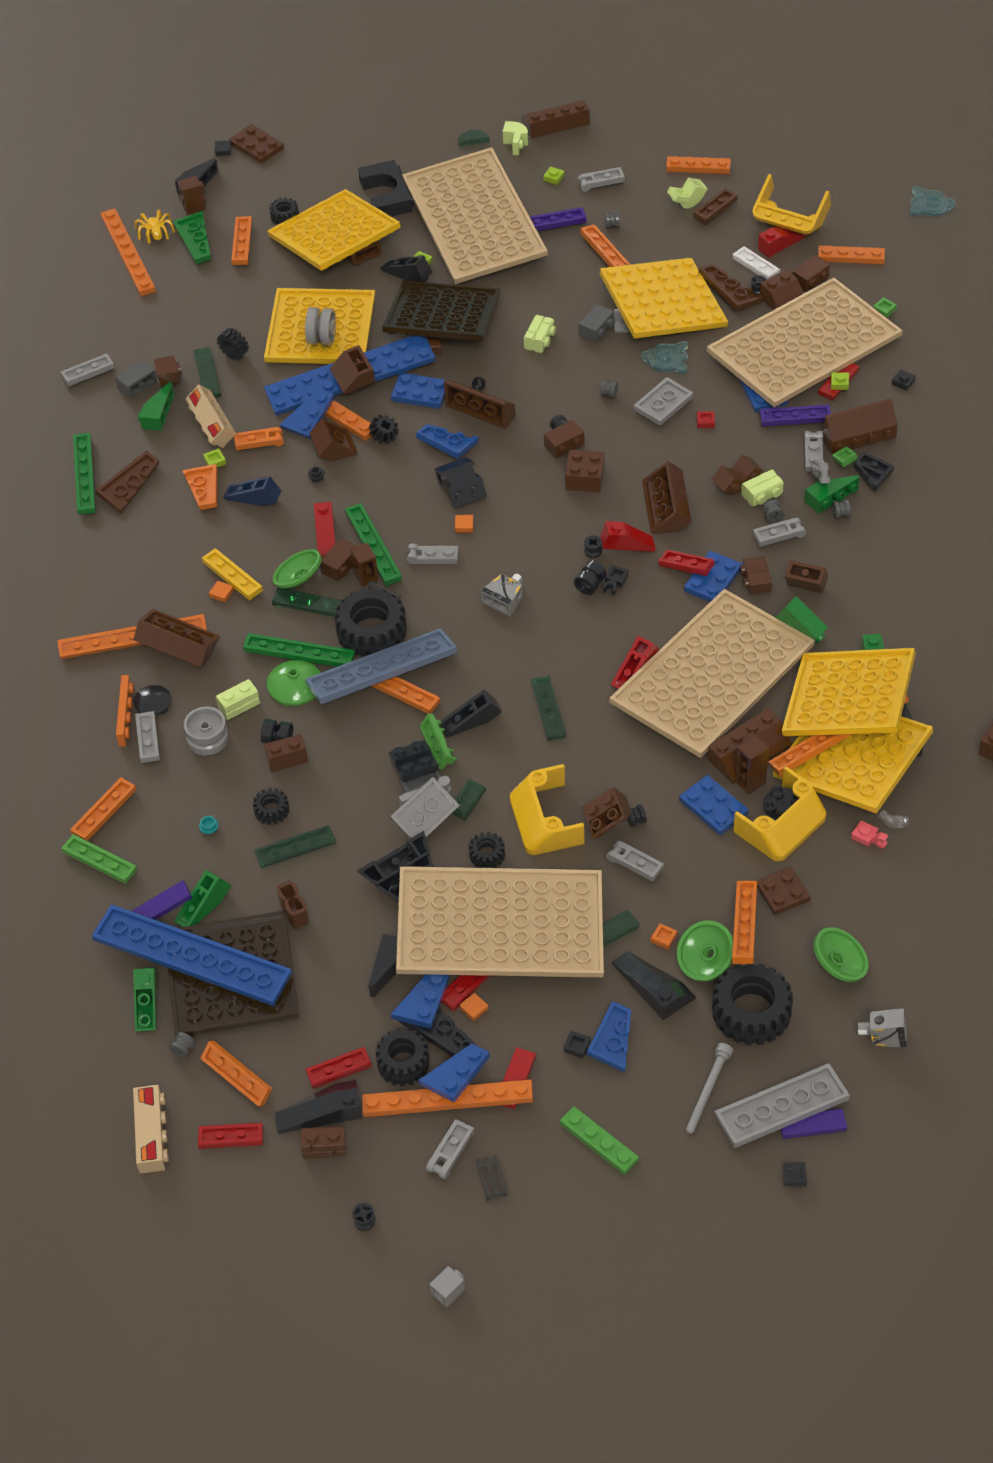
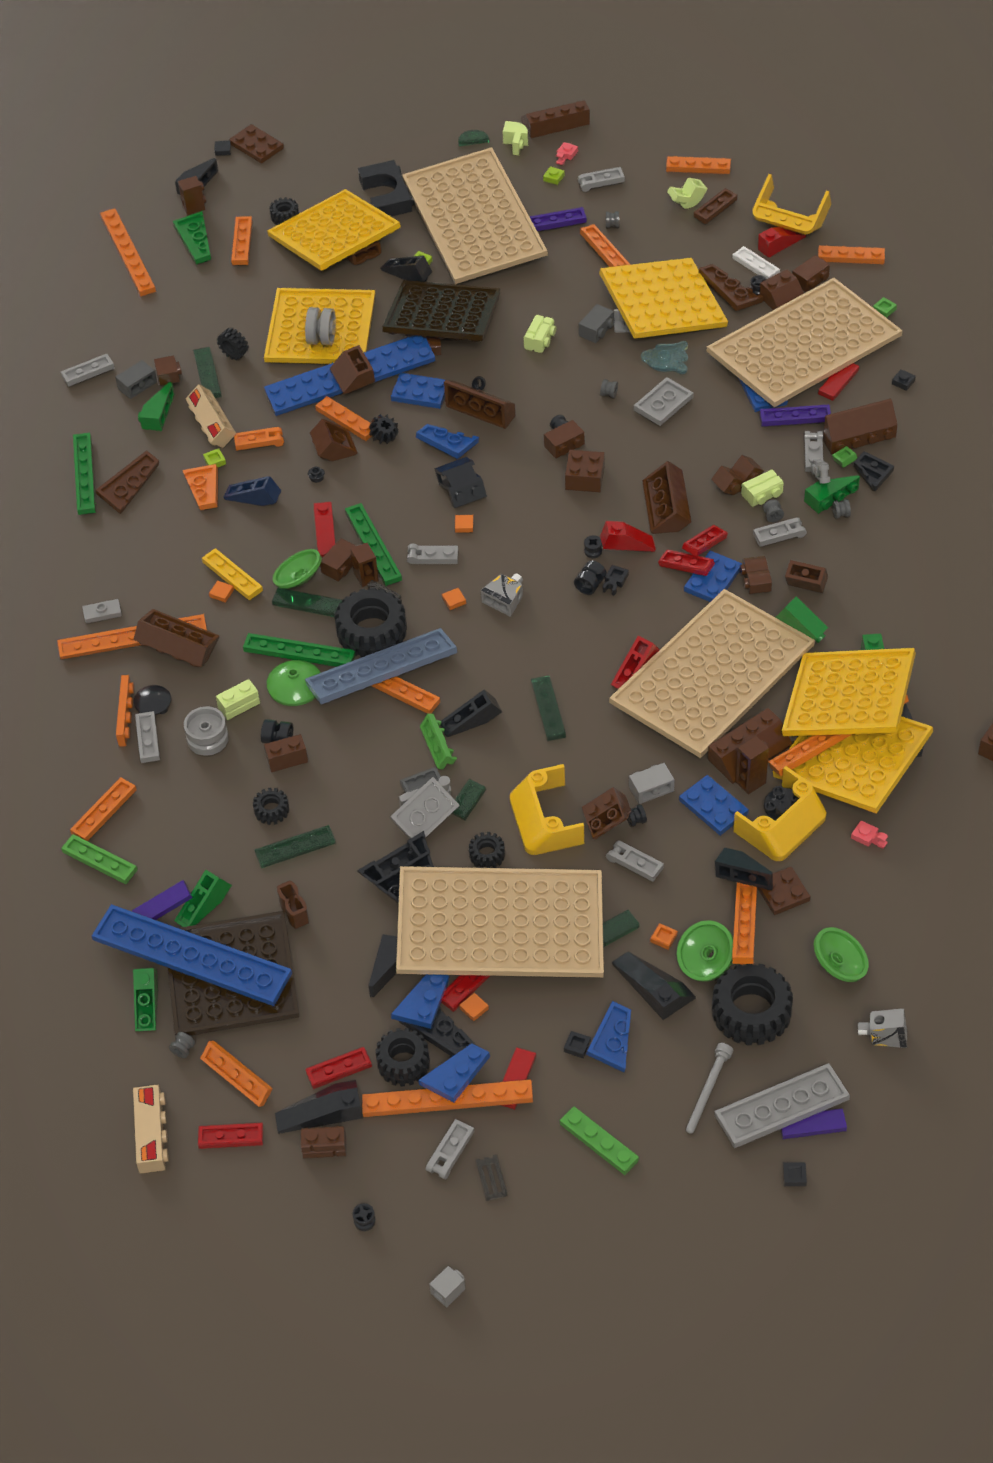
yellow animal [134,209,175,244] -> none
teal plate [199,816,219,835] -> none
blue wing [280,389,335,439] -> none
black plate [389,740,439,782] -> none
red tile [697,411,715,428] -> none
lime plate [831,372,849,390] -> none
clear arm [878,810,909,829] -> none
clear light blue tile [909,186,956,216] -> none
none -> light grey plate [82,599,122,624]
none -> orange tile [442,588,466,610]
none -> coral plate [556,142,578,165]
none -> light grey brick [629,763,674,804]
none -> red tile [682,525,728,557]
none -> black slope [715,847,773,891]

